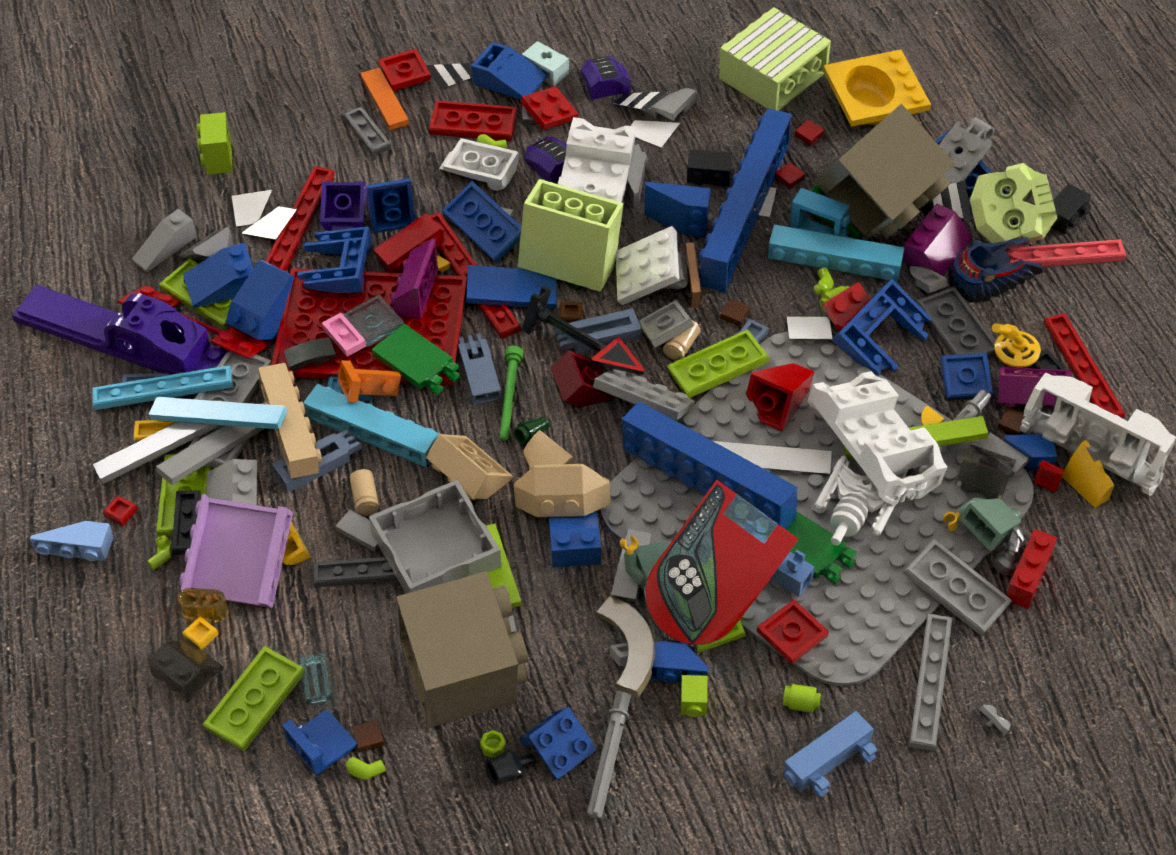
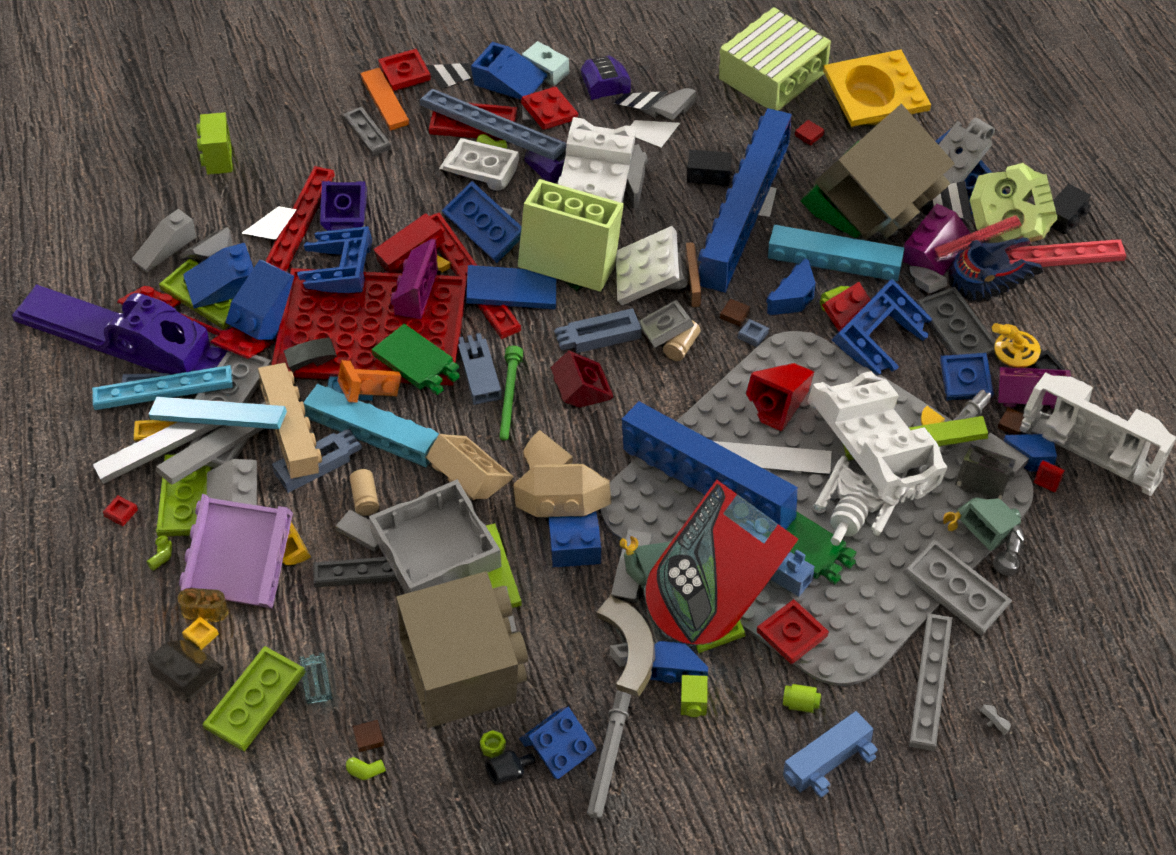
light blue slope [30,521,114,561] -> none
black tile [171,490,201,555] -> none
white sticker [232,190,272,227] -> none
blue bracket [282,710,357,775] -> none
bright pink plate [322,313,366,356] -> none
clear light blue tile [343,295,404,348] -> none
blue slope [367,178,415,234] -> none
dark green cone [514,416,549,445] -> none
black piece [521,286,645,375] -> none
reddish brown tile [559,302,583,323] -> none
light grey plate [593,369,695,421] -> none
blue slope [644,182,711,237] -> none
lime tile [667,329,770,398] -> none
red tile [775,163,805,189] -> none
white sticker [787,317,832,339] -> none
dark azure window [790,188,851,237] -> none
lime arm [813,267,834,296] -> none
red brick [1006,529,1057,610] -> none
red tile [1043,313,1125,419] -> none
yellow slope [1062,440,1114,508] -> none
none -> sand blue tile [420,89,566,160]
none -> blue slope [766,258,815,315]
none -> coral axle [934,215,1022,260]

